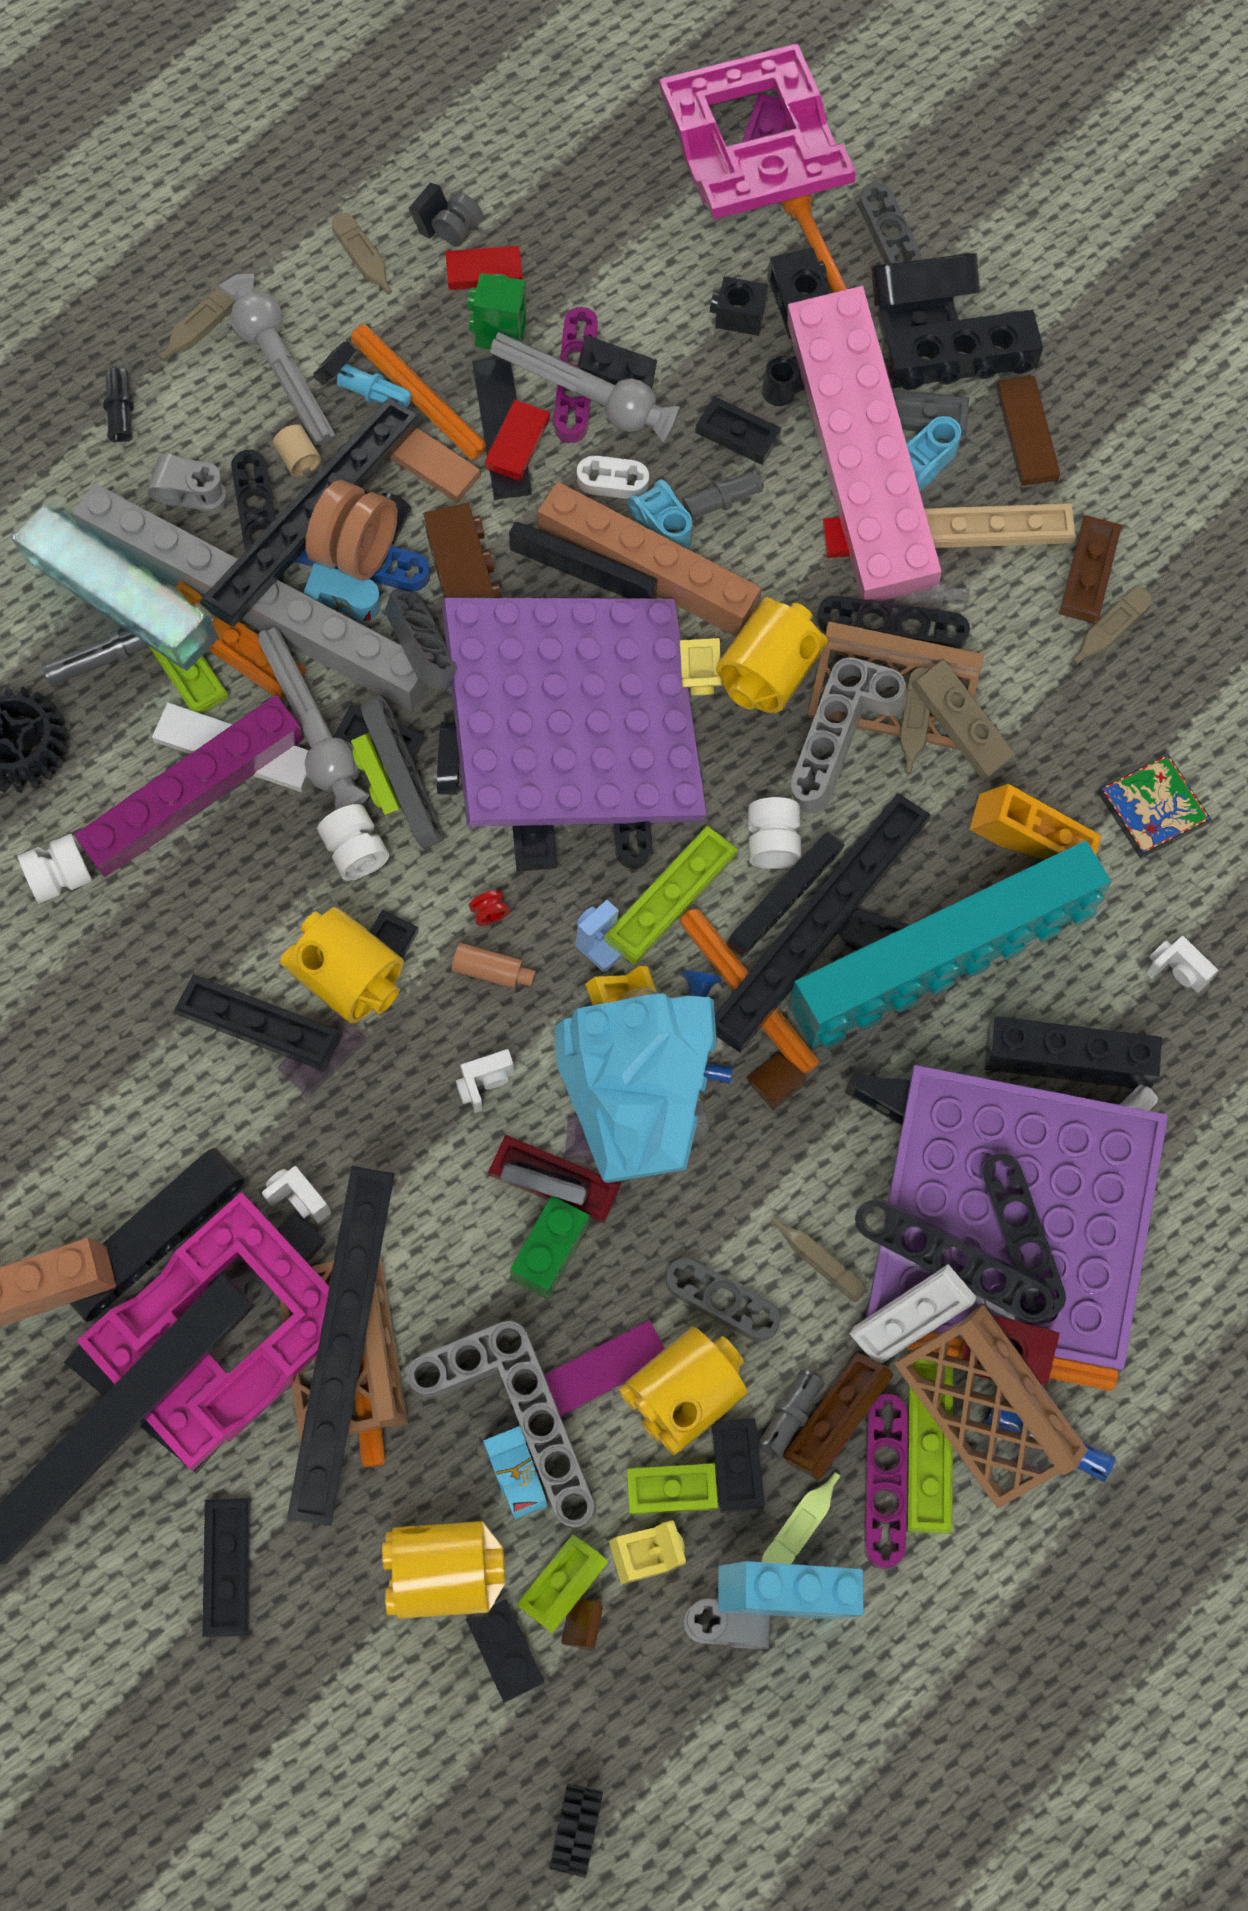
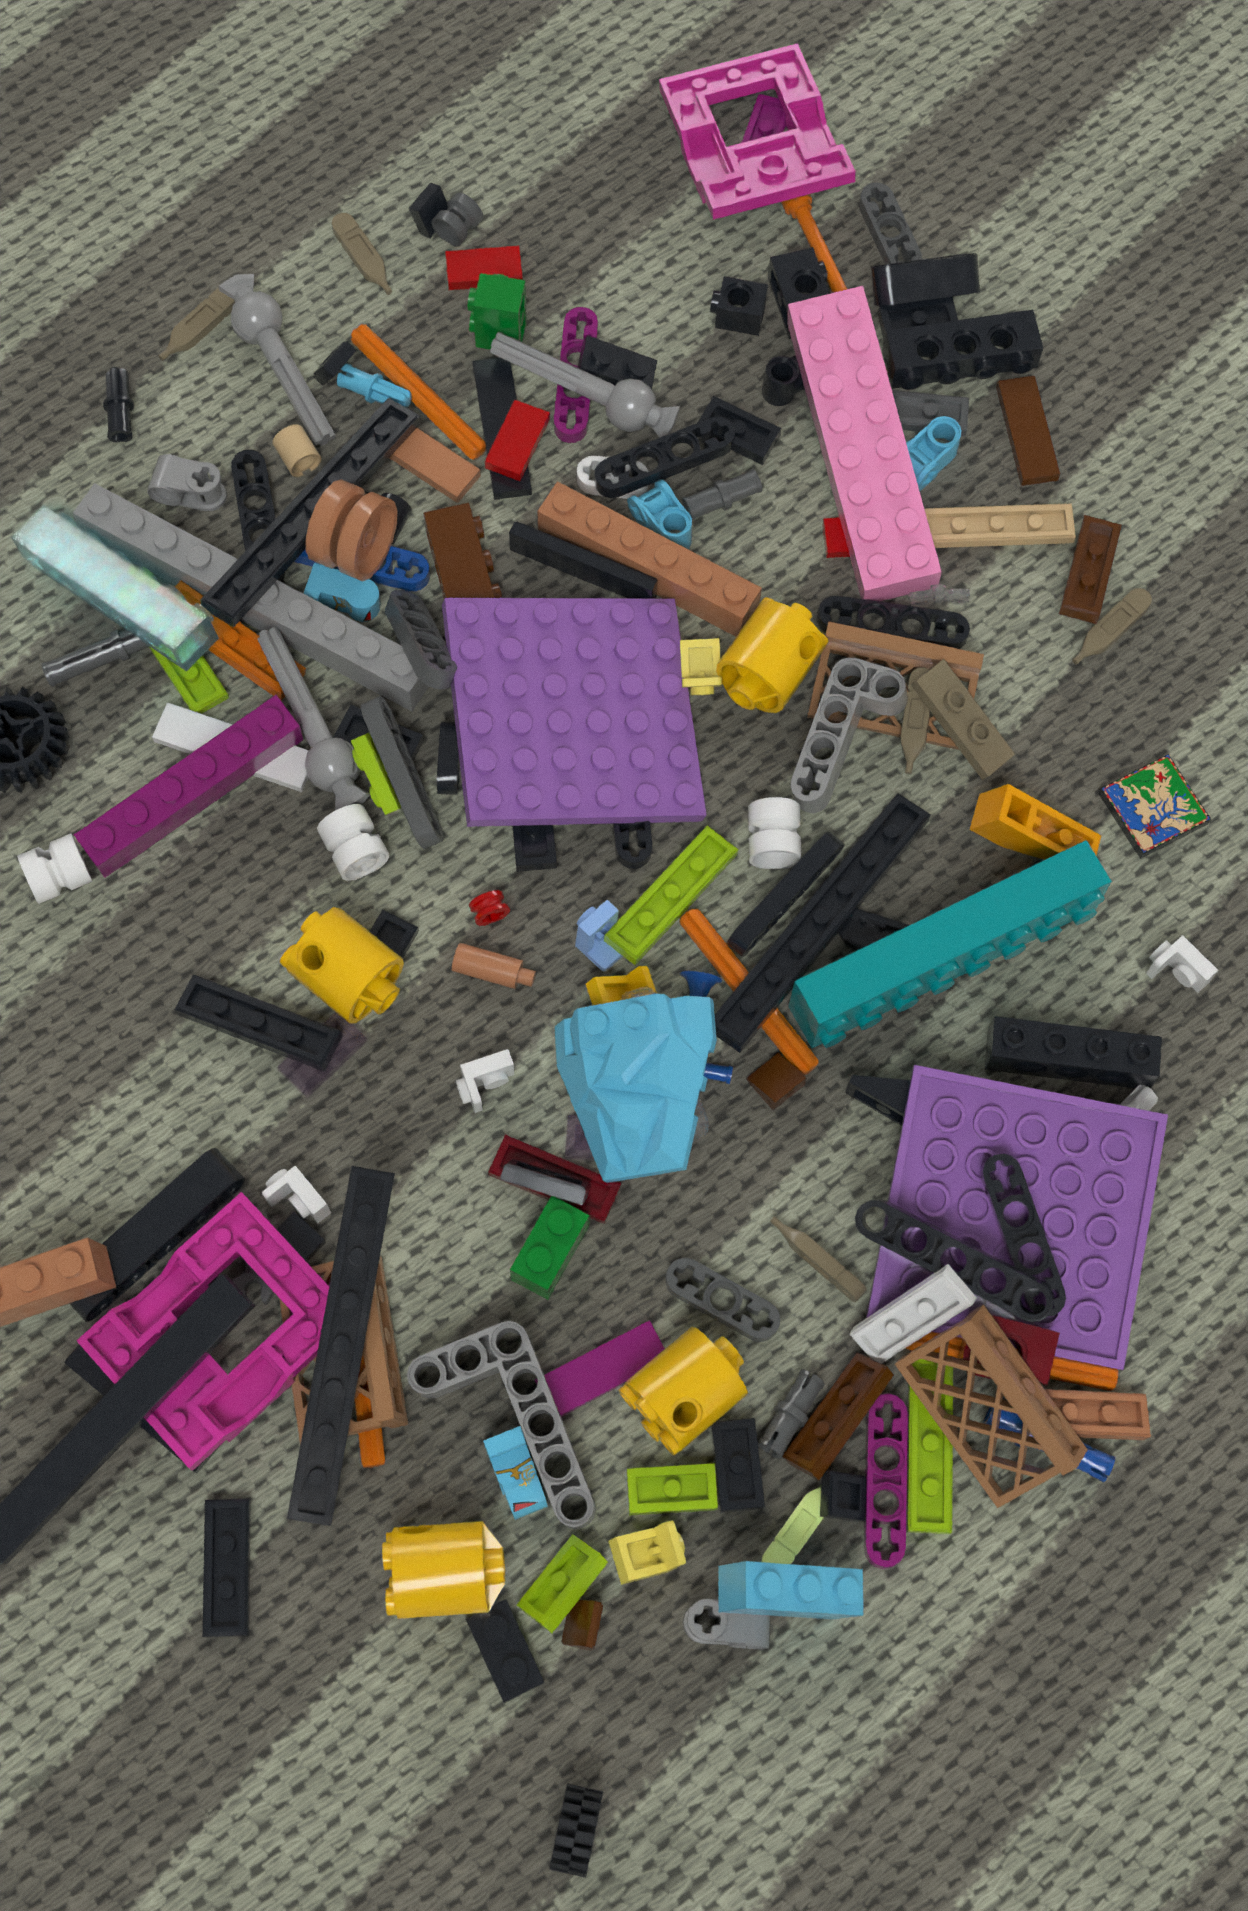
none -> black beam [594,416,735,498]
none -> black tile [820,1471,866,1522]
none -> nougat tile [1029,1389,1151,1440]

